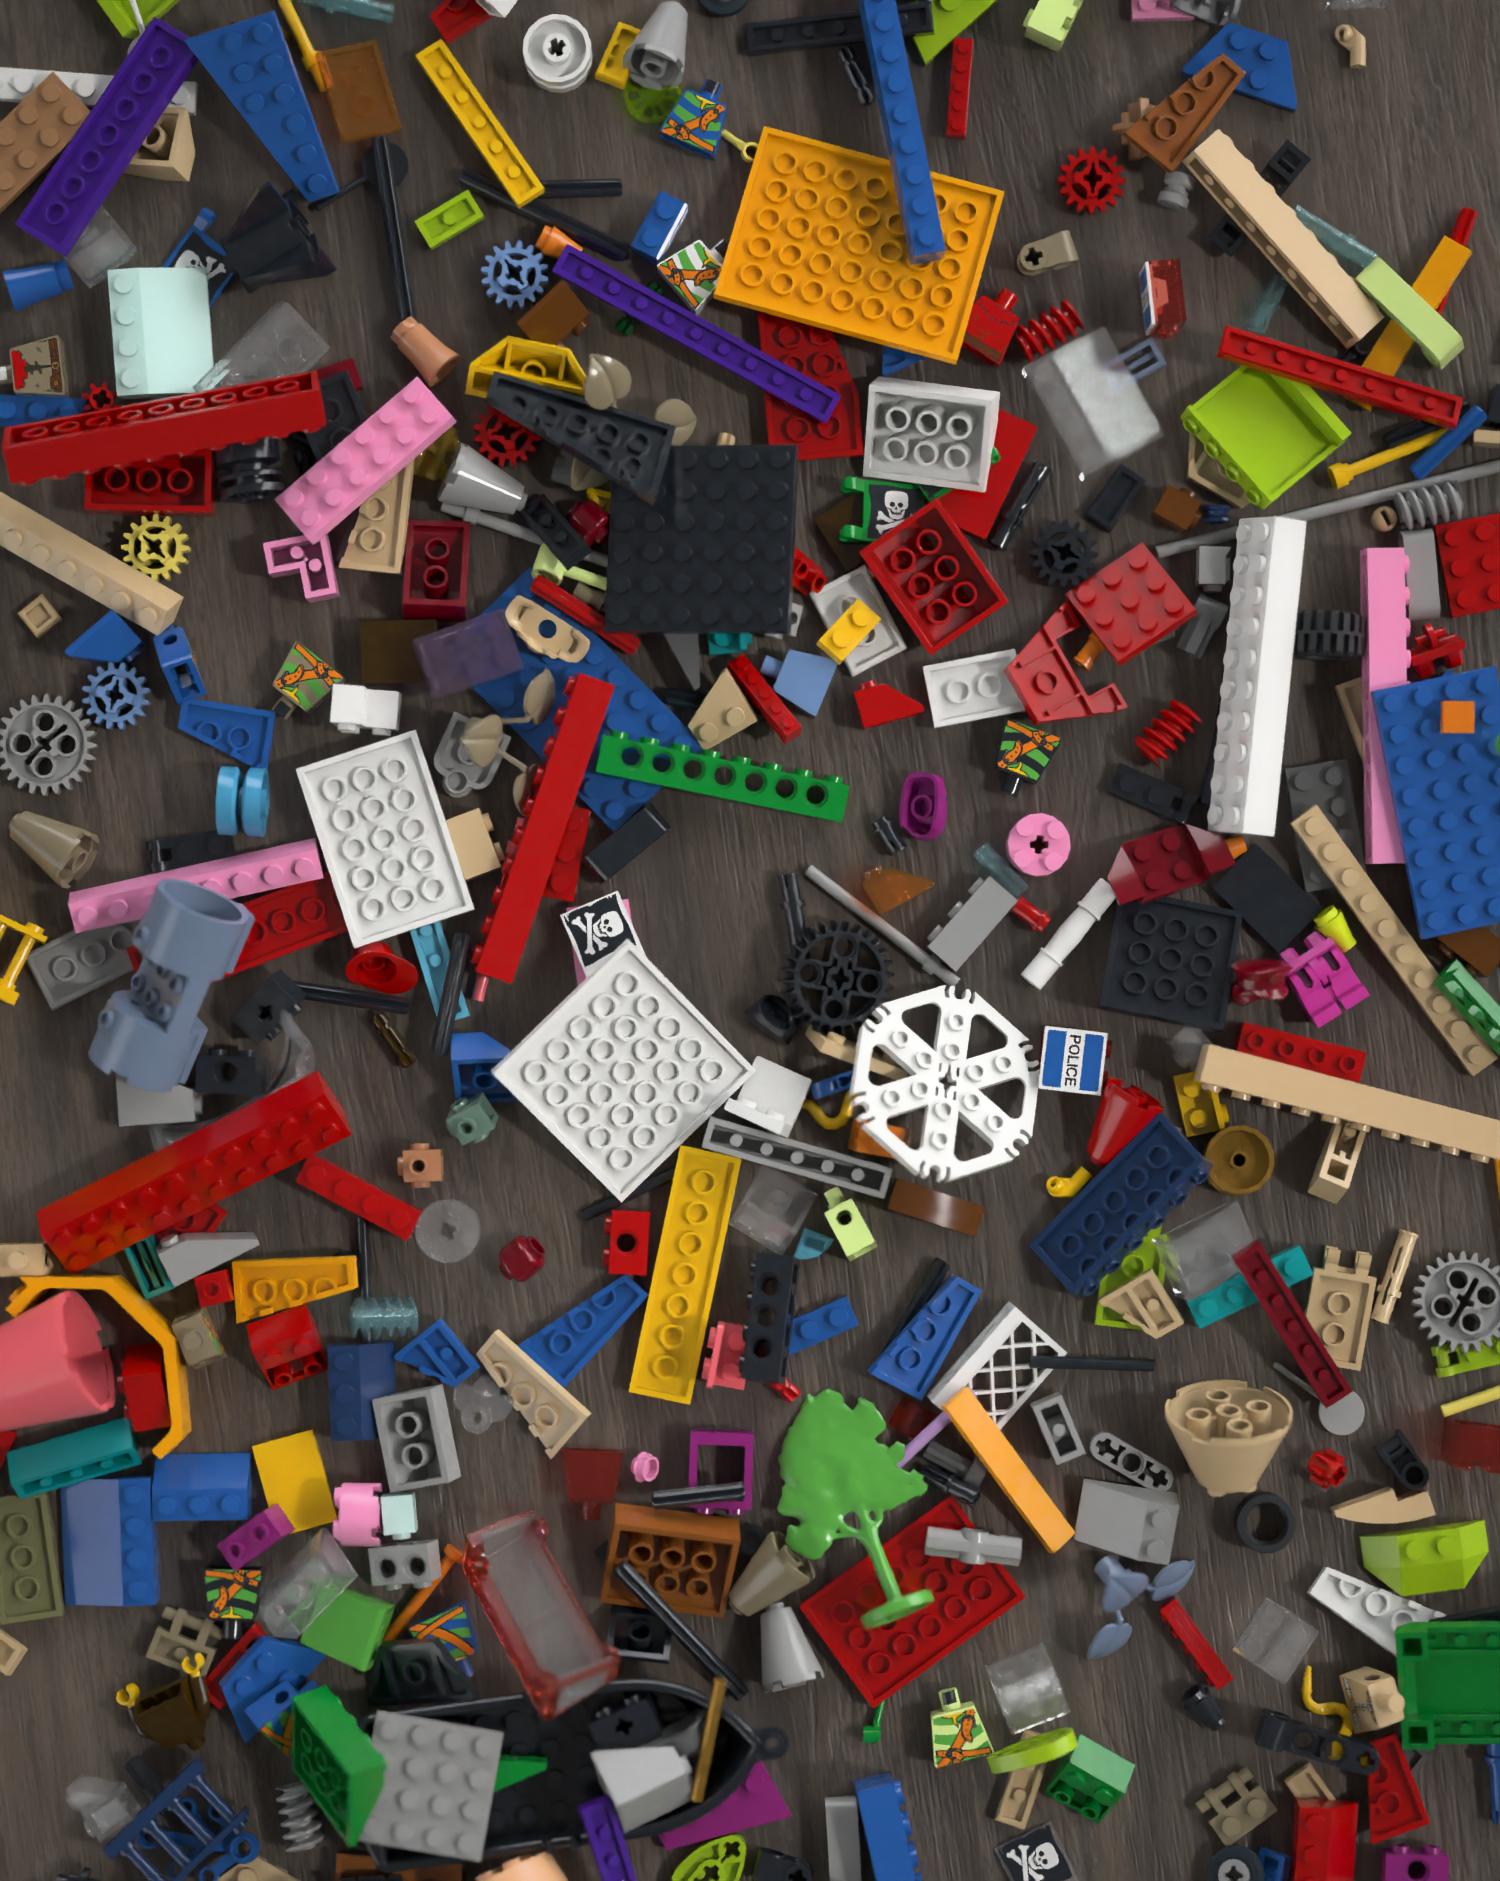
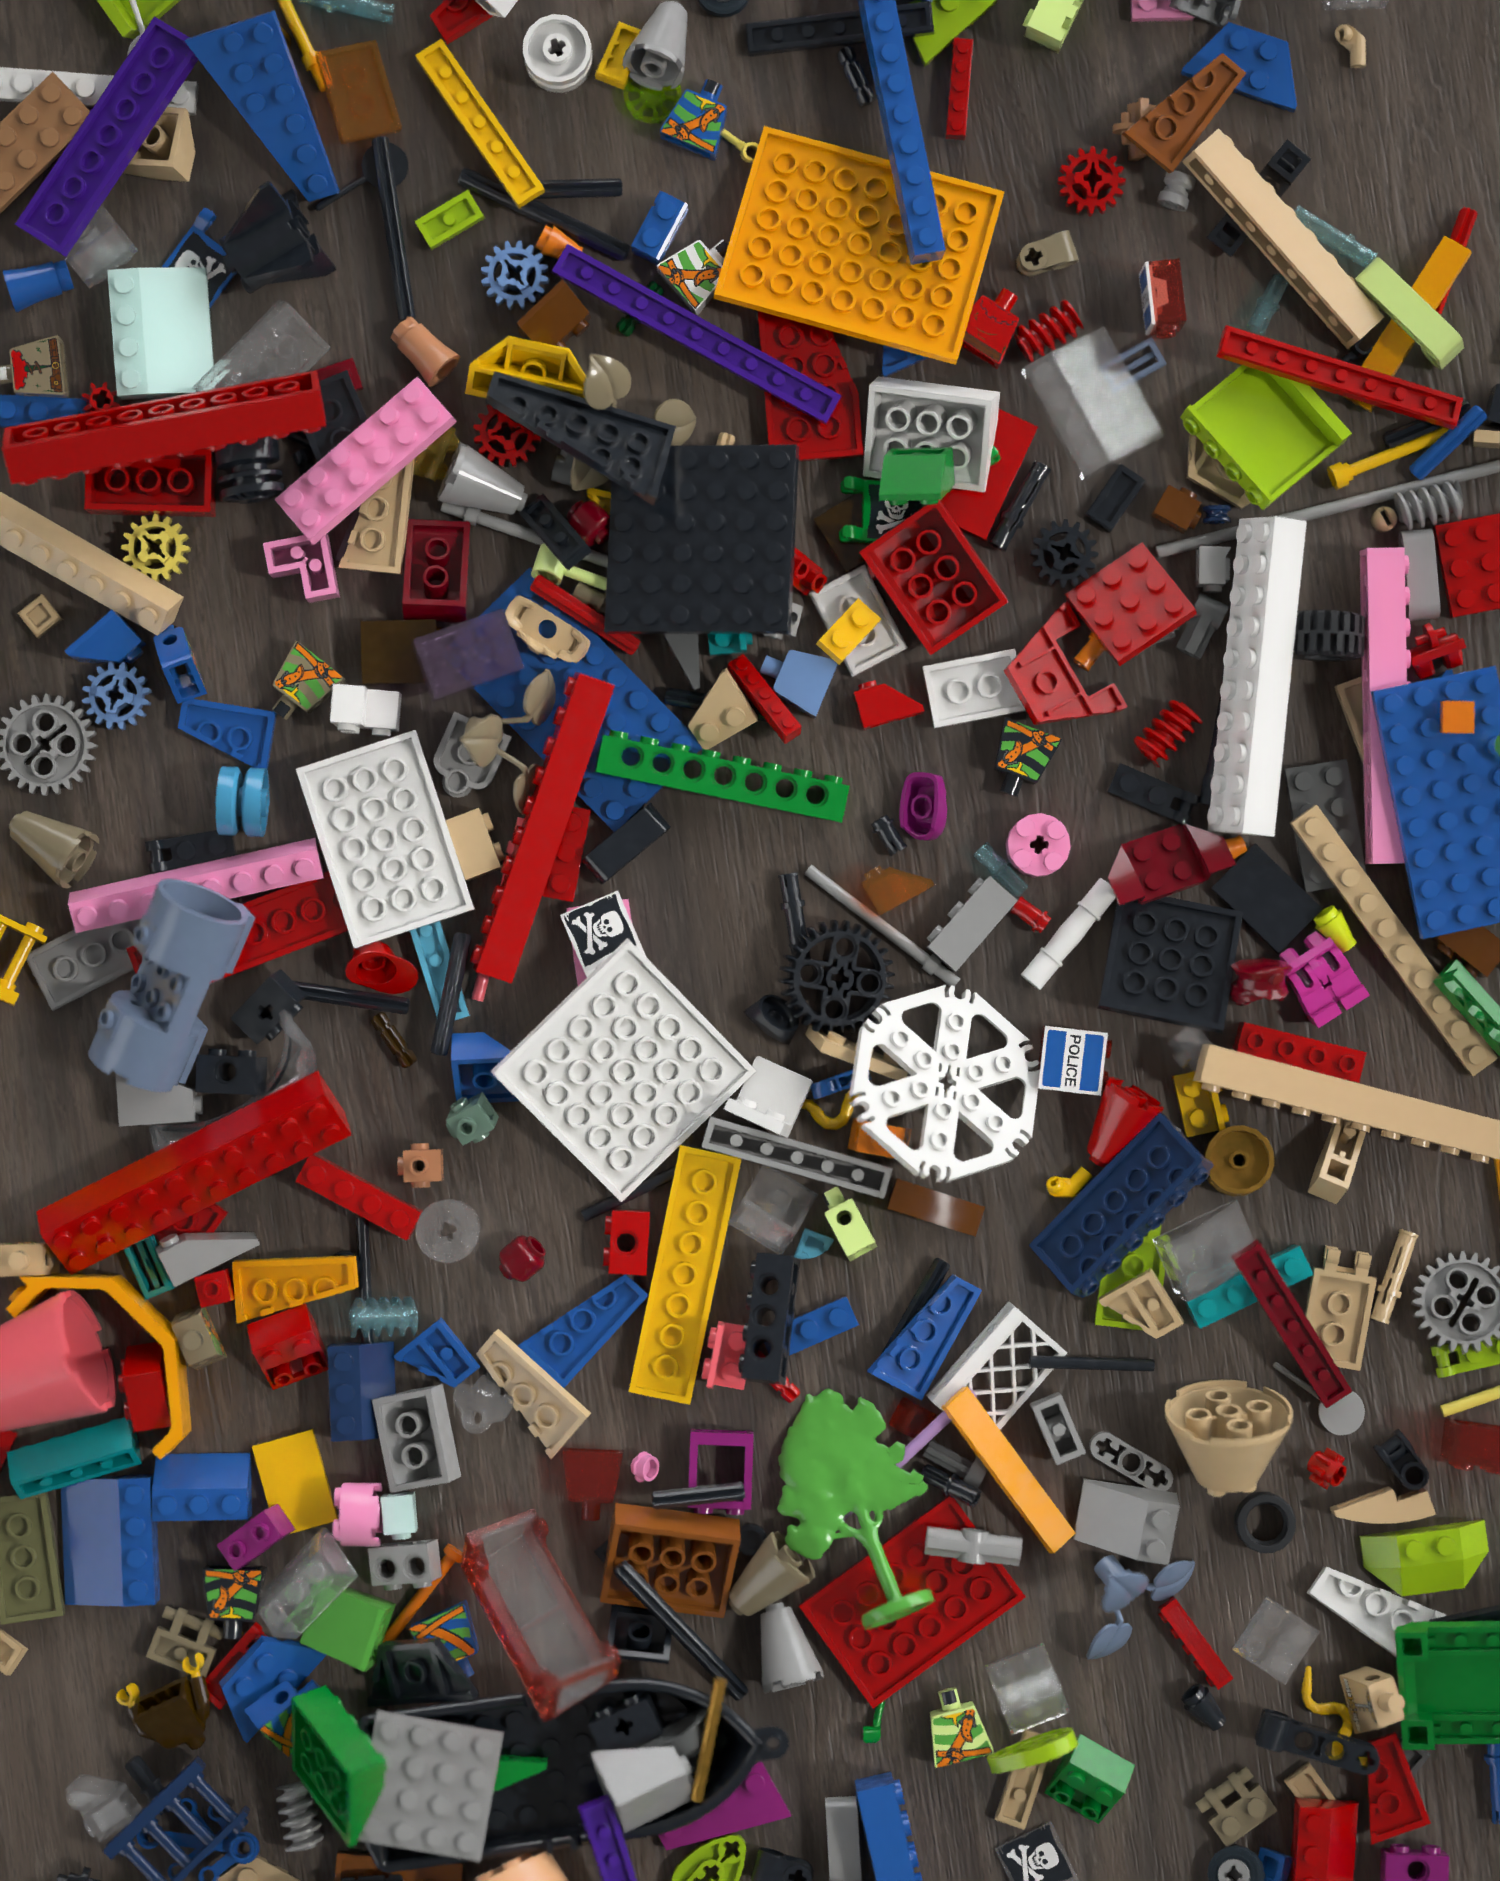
none -> green slope [879,447,955,505]

